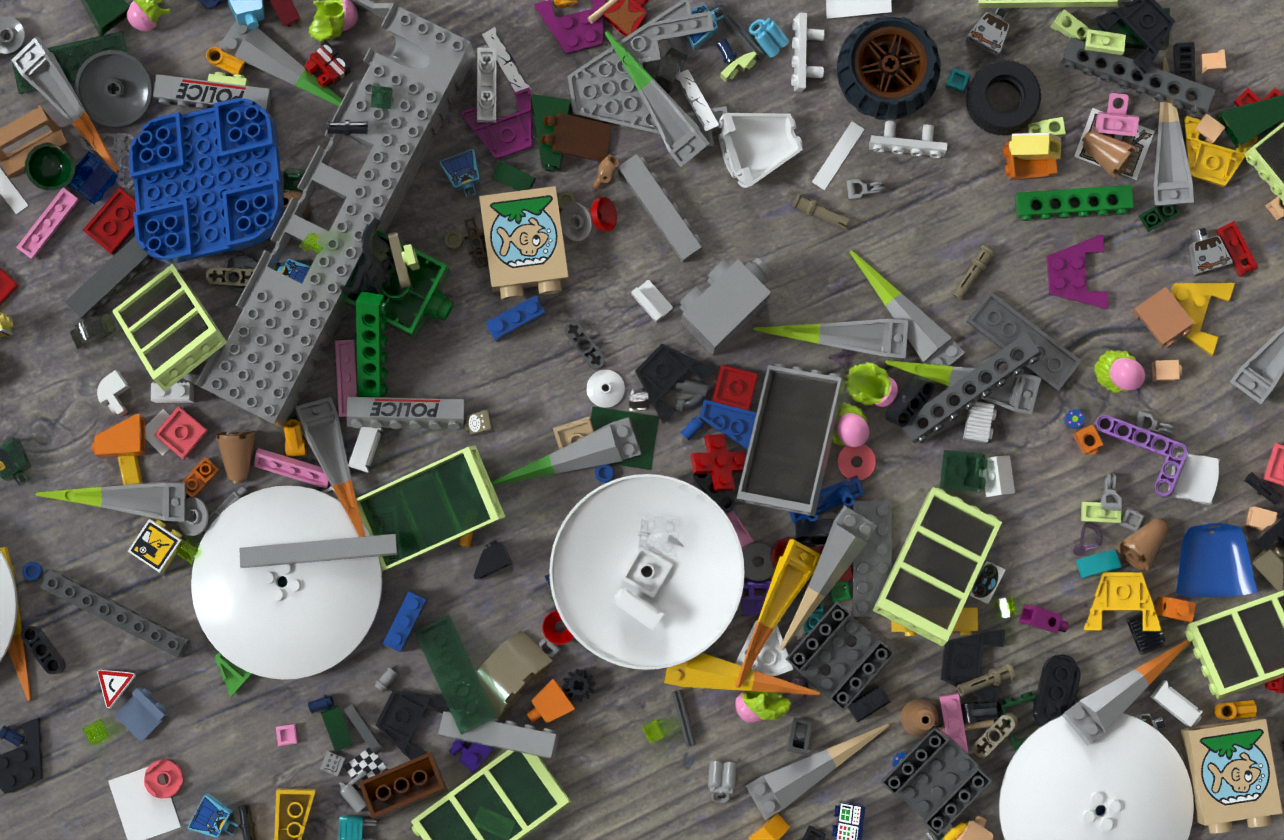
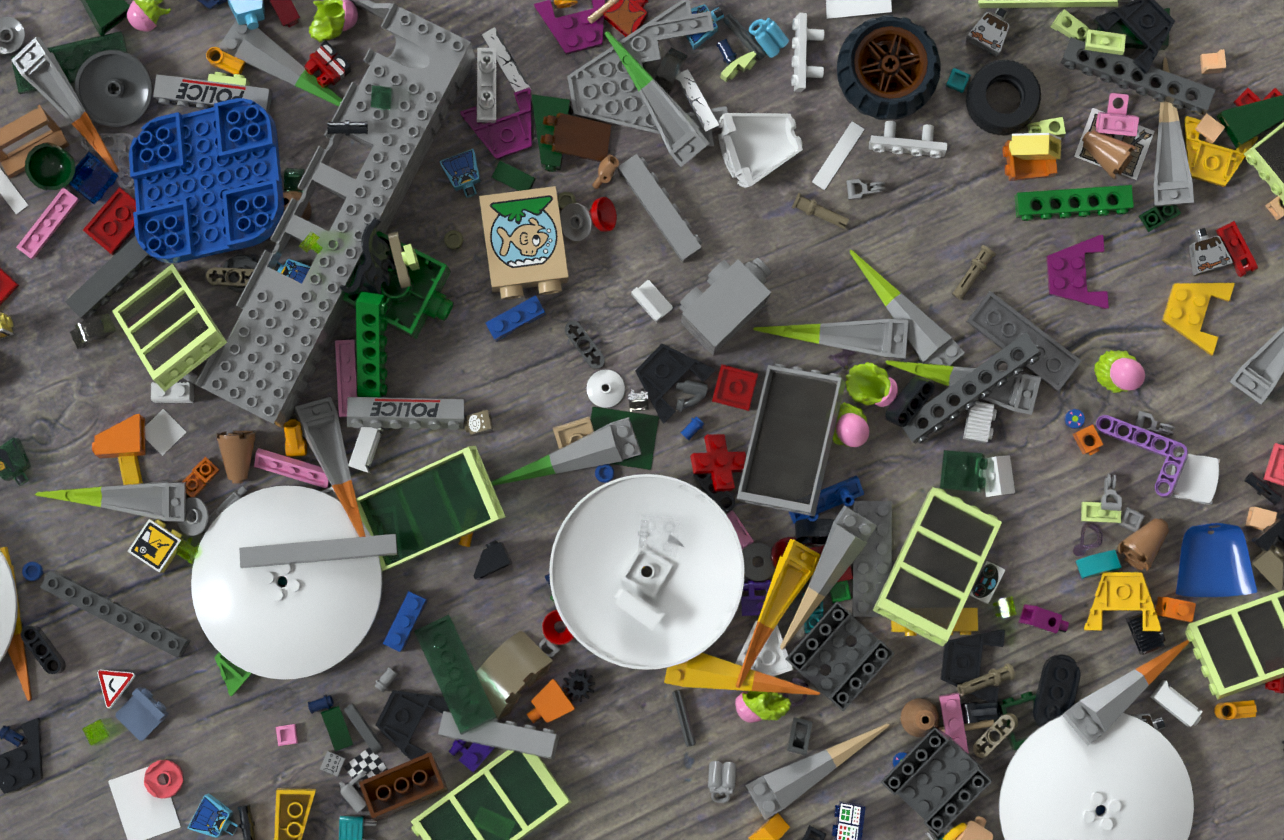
white brick [97,370,130,416] -> none
coral plate [154,406,209,459] -> none
dark brown piece [464,218,488,268] -> none
clear neon green tile [641,720,667,744] -> none
blue wing [699,399,757,450] -> none
coral tile [837,444,876,480] -> none
black brick [847,686,891,722] -> none
nougat panel [1133,287,1194,349] -> none
light nougat brick [1152,360,1182,382] -> none
black slope [1173,42,1195,82] -> none
tan brick [1180,717,1283,834] -> none

